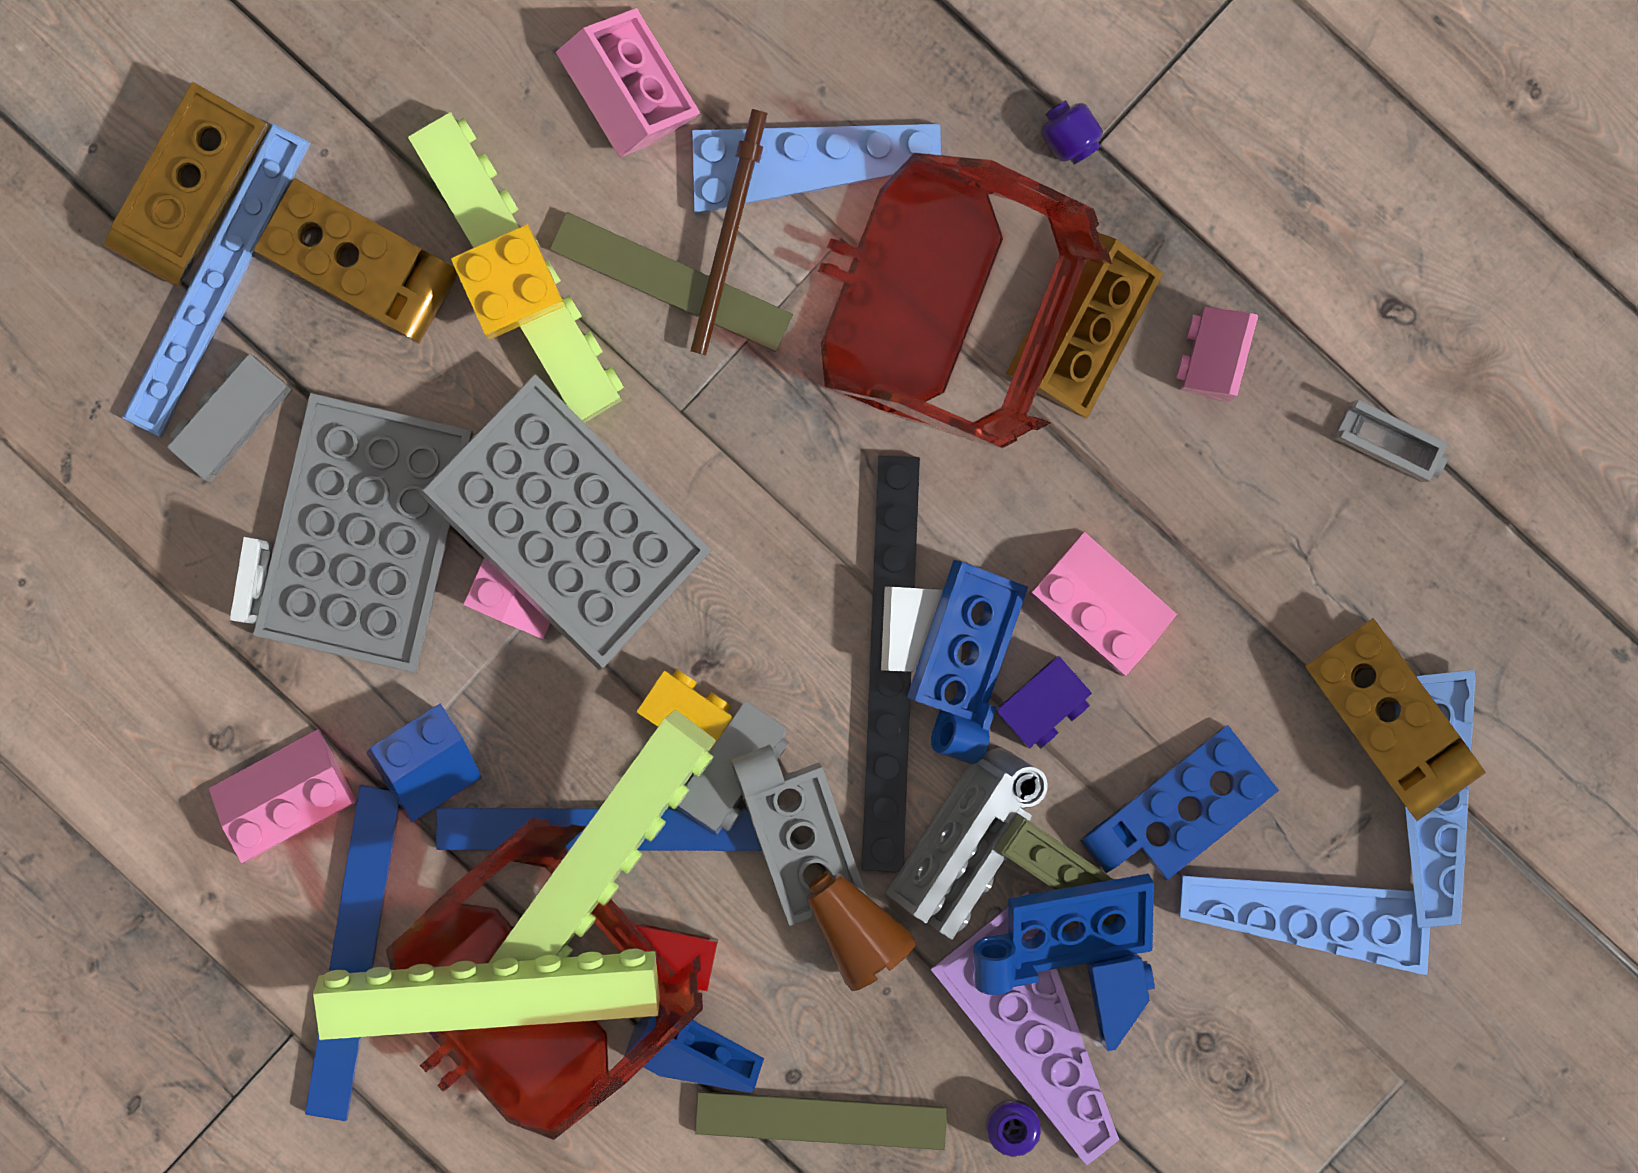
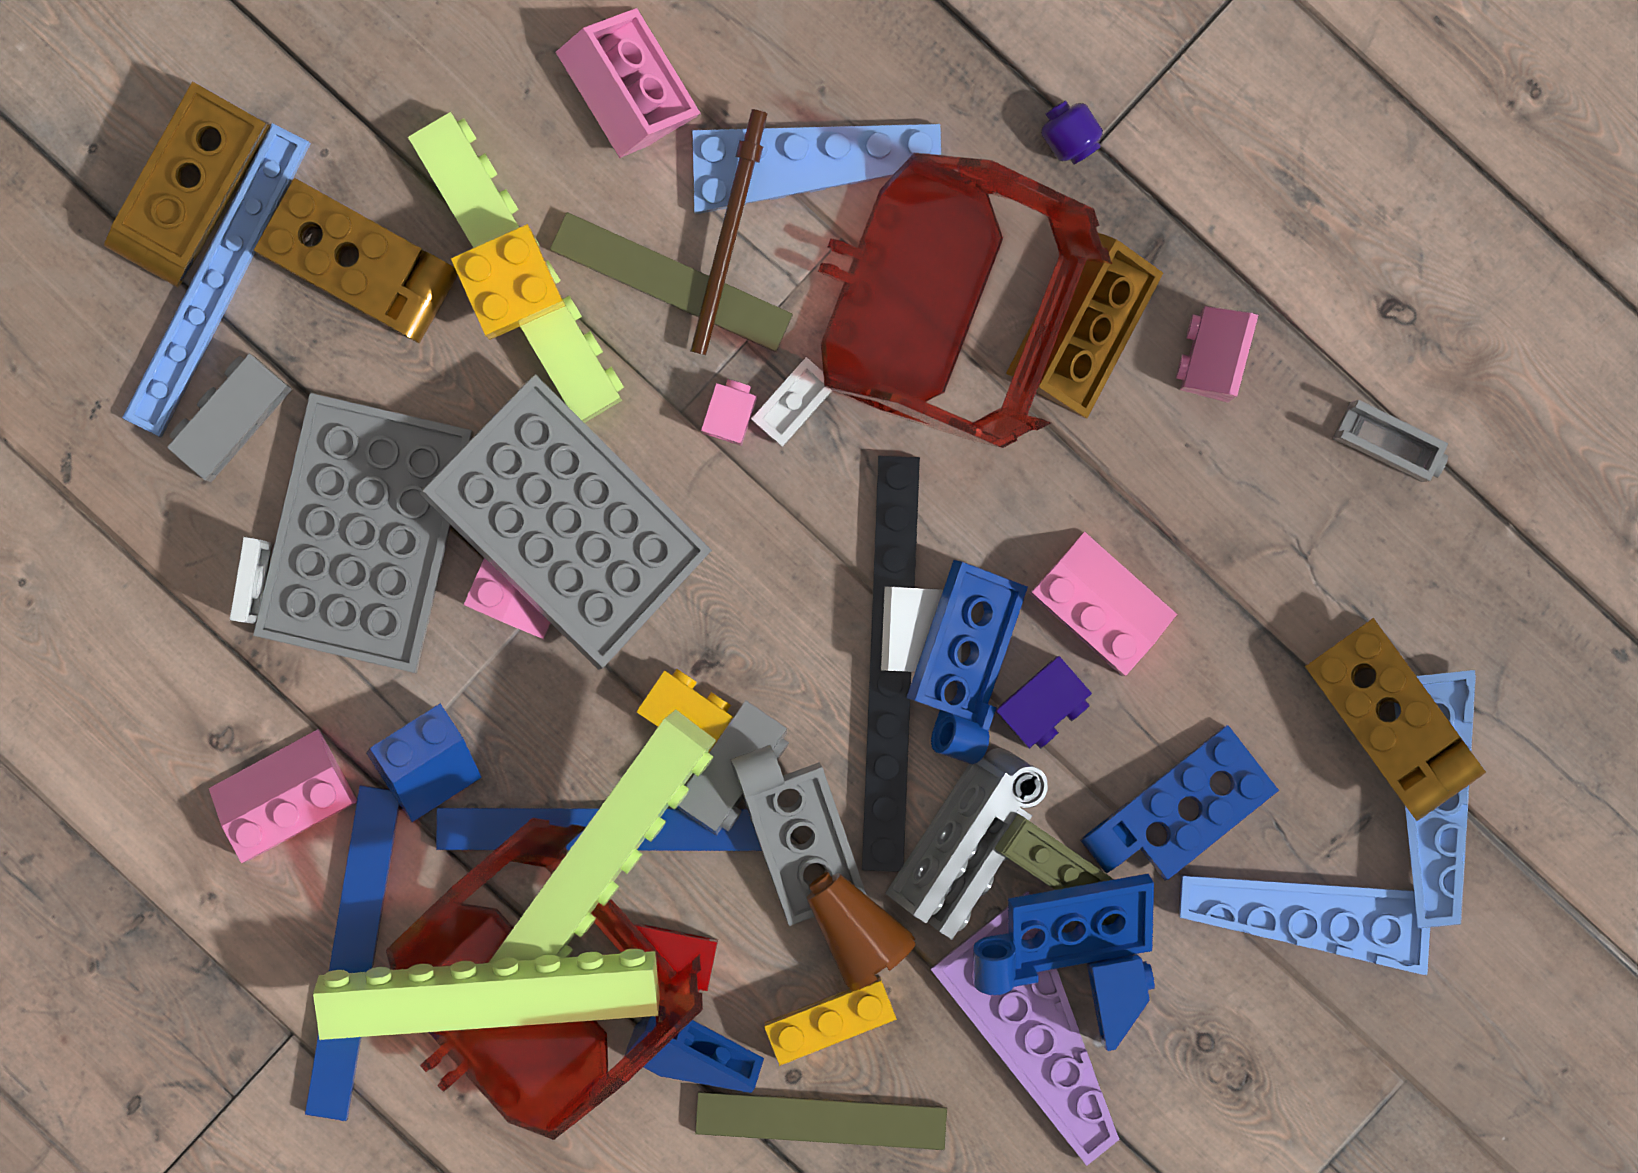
dark purple head [986,1099,1041,1157] -> none
none -> bright pink brick [701,379,757,446]
none -> white plate [751,357,837,447]
none -> yellow brick [764,977,897,1066]

